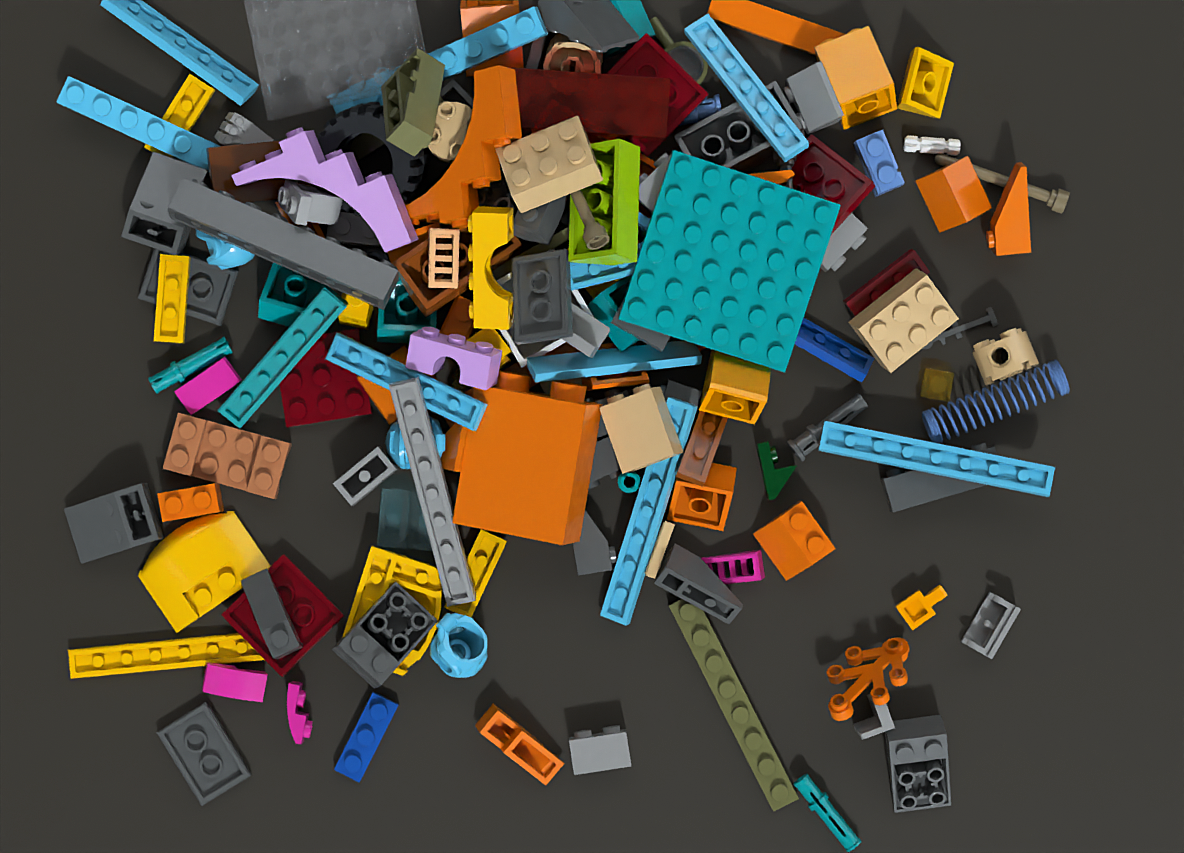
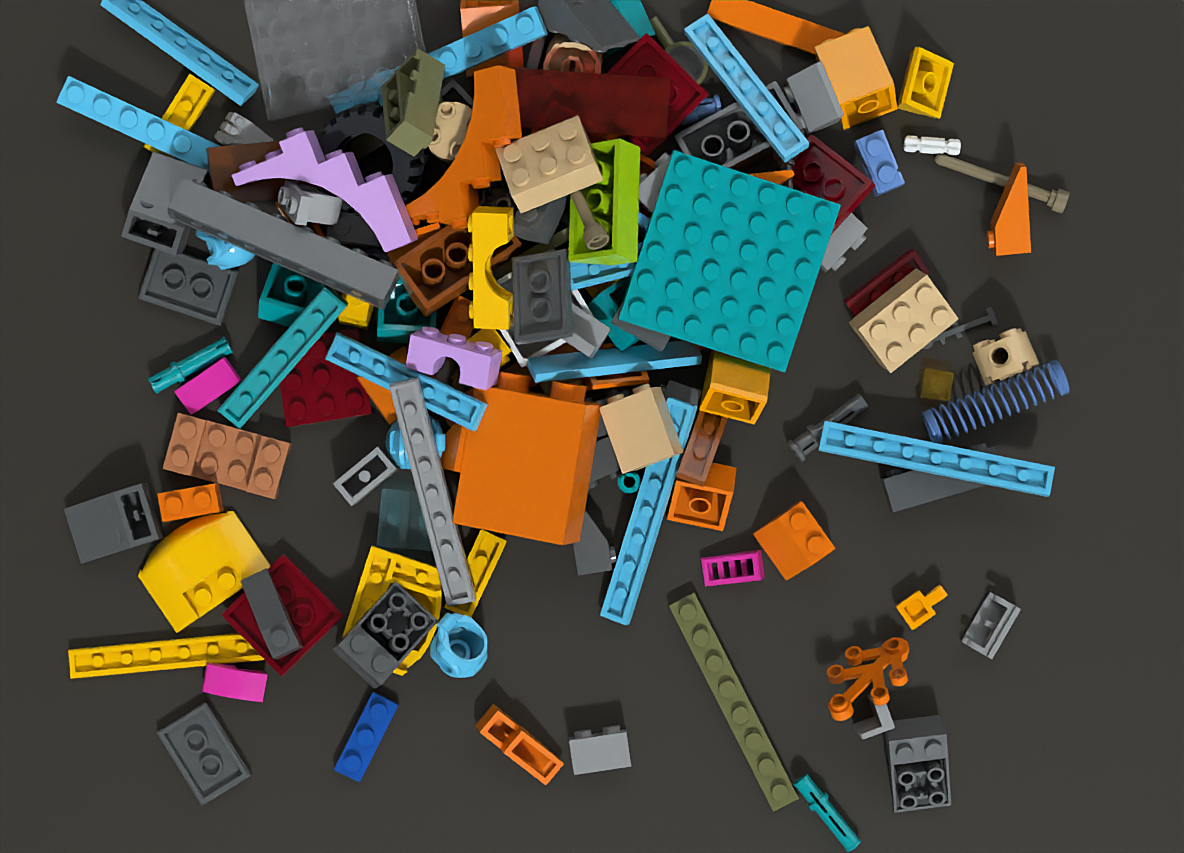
yellow plate [154,254,191,343] -> none
dark pink slope [287,681,313,744] -> none
light nougat slope [428,228,460,288] -> none
tan tile [645,521,675,579] -> none
dark grey slope [654,544,743,624] -> none
dark green slope [756,441,797,500] -> none
blue plate [795,317,874,383] -> none
orange slope [915,155,992,233] -> none

